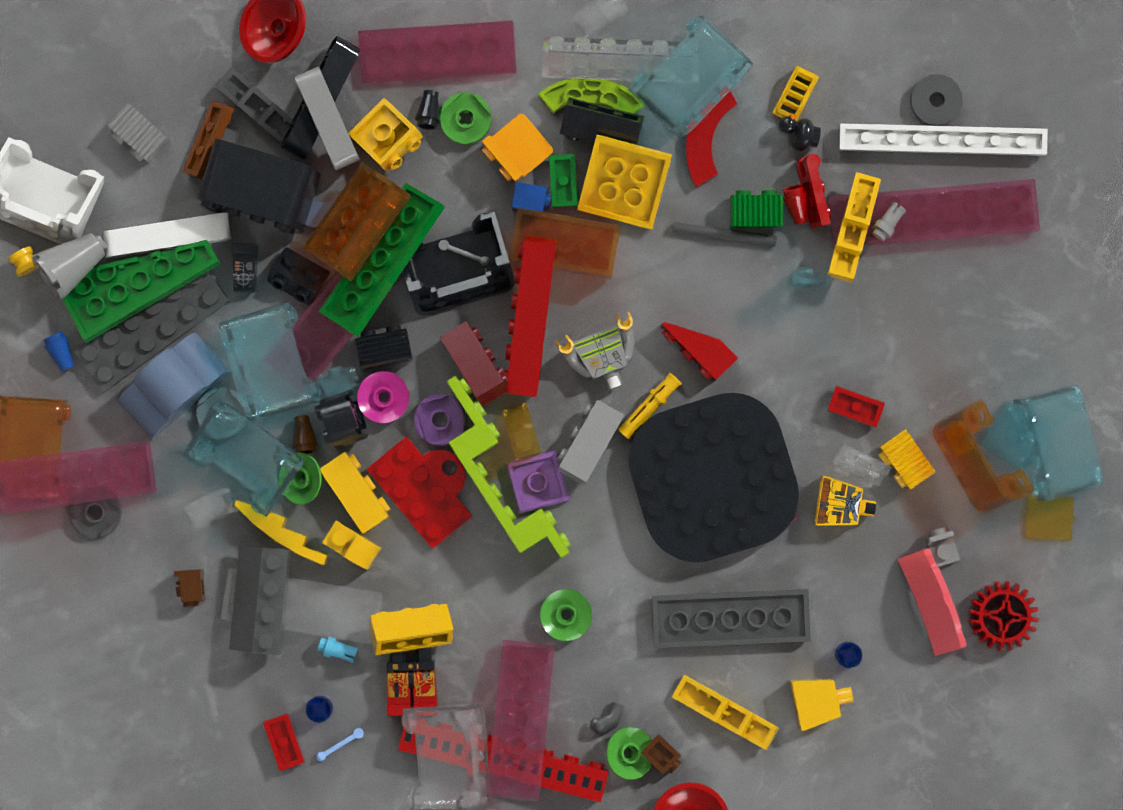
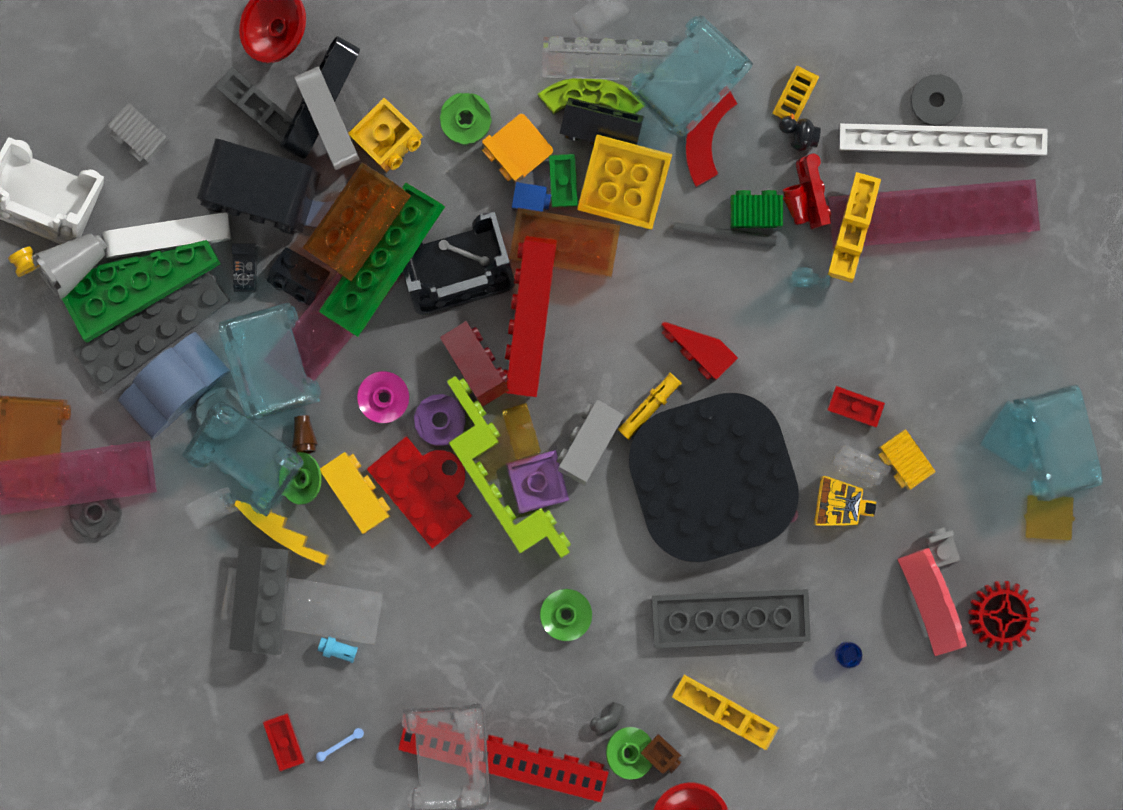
blue cone [43,331,75,371] -> none
reddish brown brick [174,569,205,607] -> none
dark orange plate [182,101,234,180] -> none
clear blue wheel [306,695,333,723] -> none
black brick [315,389,368,449] -> none
clear light blue brick [317,366,360,397] -> none
yellow brick [322,520,382,570] -> none
black brick [355,325,413,370] -> none
clear pink plate [359,21,516,83] -> none
yellow brick [369,604,454,655] -> none
hips [387,647,438,716] -> none
black cone [415,90,440,130] -> none
clear pink plate [486,639,555,802] -> none
light grey torso [555,312,635,390] -> none
yellow torso [790,679,854,731] -> none
light grey animal [872,202,906,241] -> none
clear orange windscreen [933,399,1035,512] -> none

